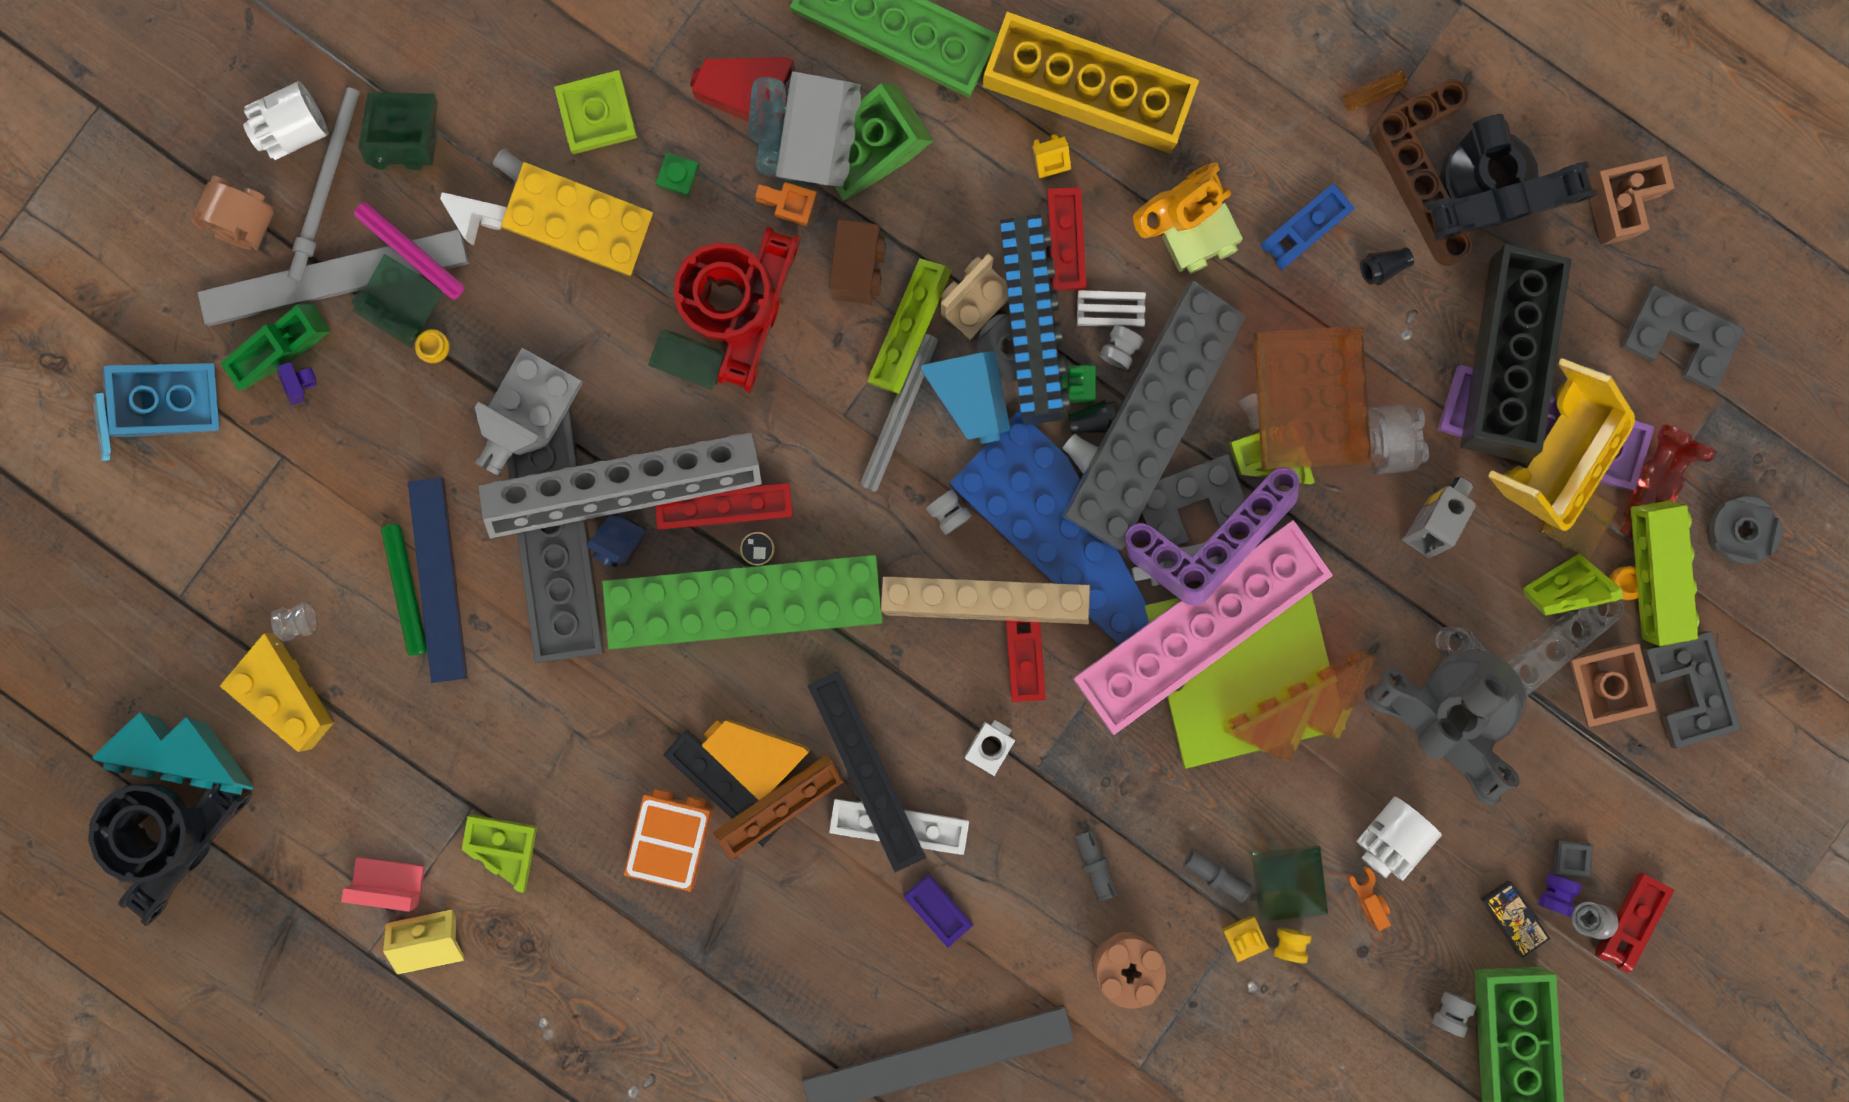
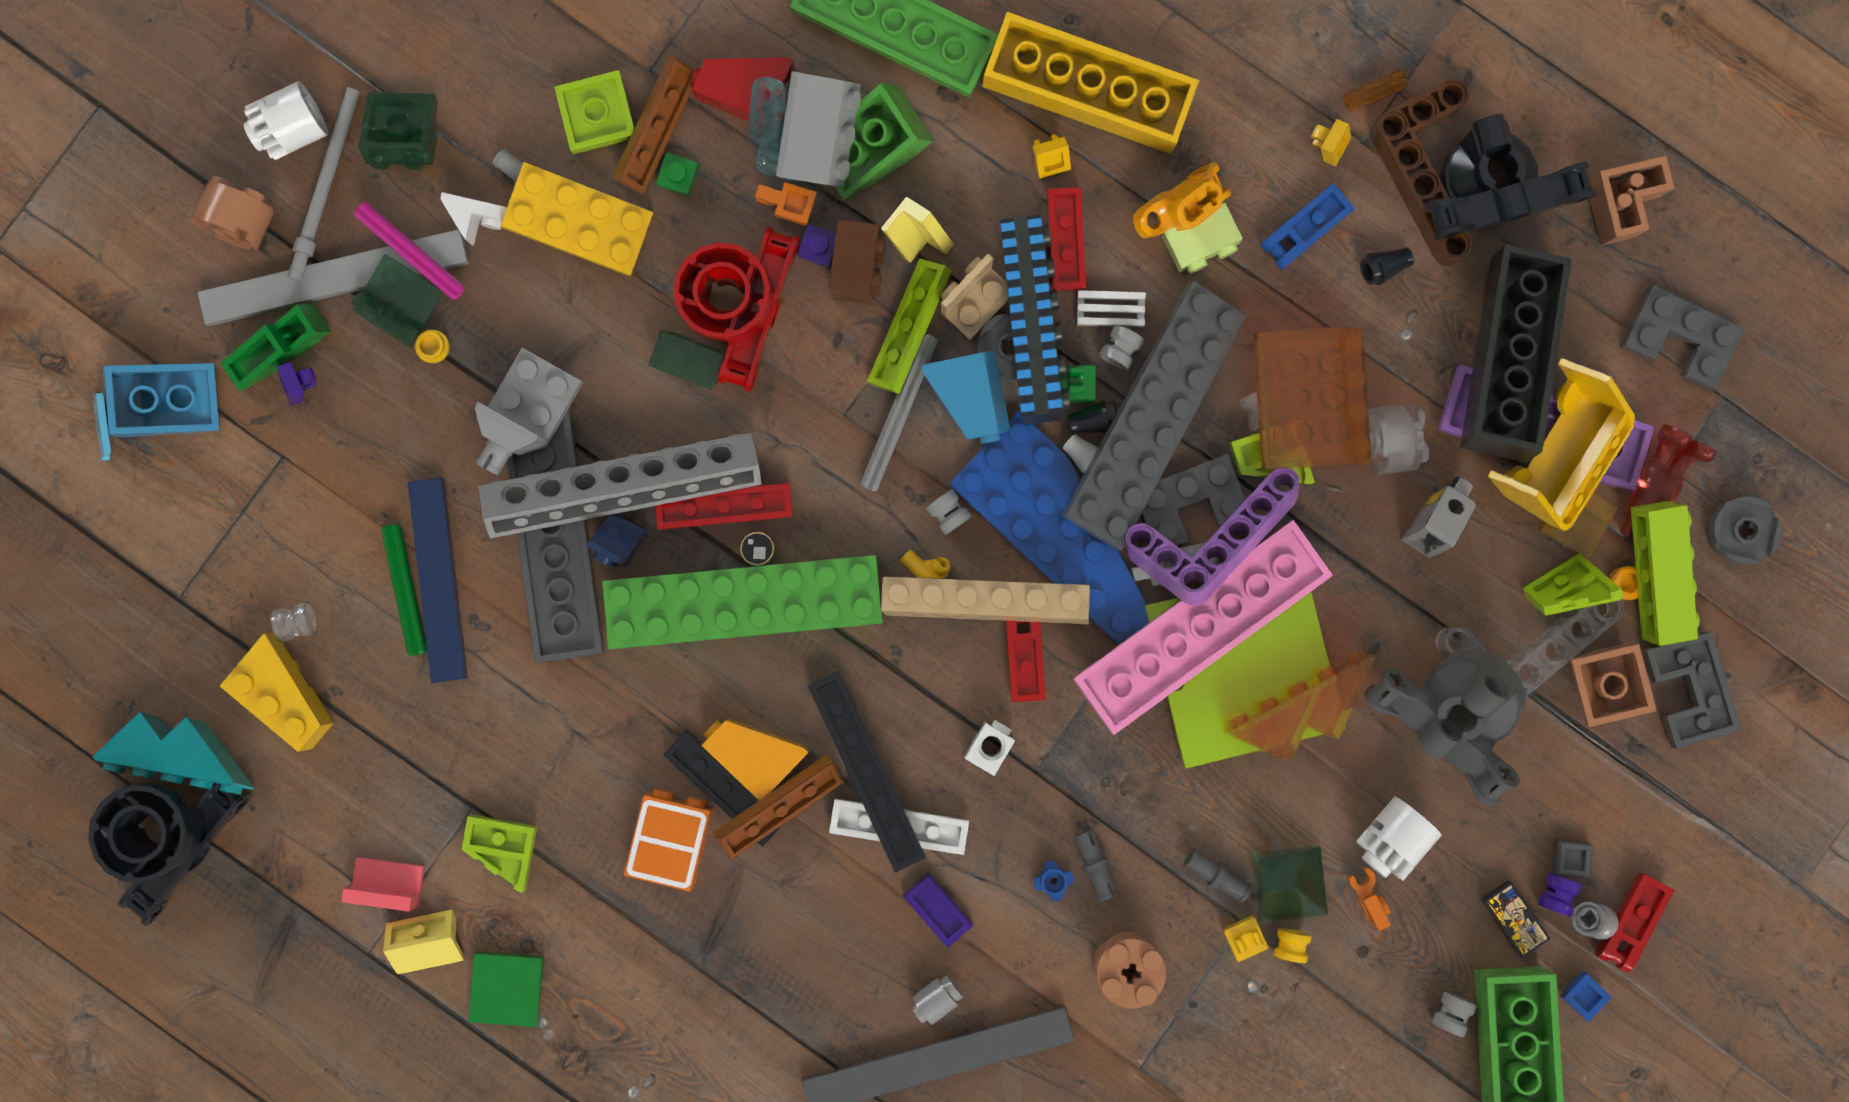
none -> green tile [468,951,544,1027]
none -> dark orange tile [612,57,694,195]
none -> dark purple plate [797,224,836,268]
none -> light yellow panel [881,197,954,263]
none -> yellow arm [899,549,951,579]
none -> light grey brick [911,975,963,1025]
none -> blue plate [1033,860,1074,901]
none -> yellow tile [1311,119,1352,167]
none -> blue plate [1559,971,1612,1022]

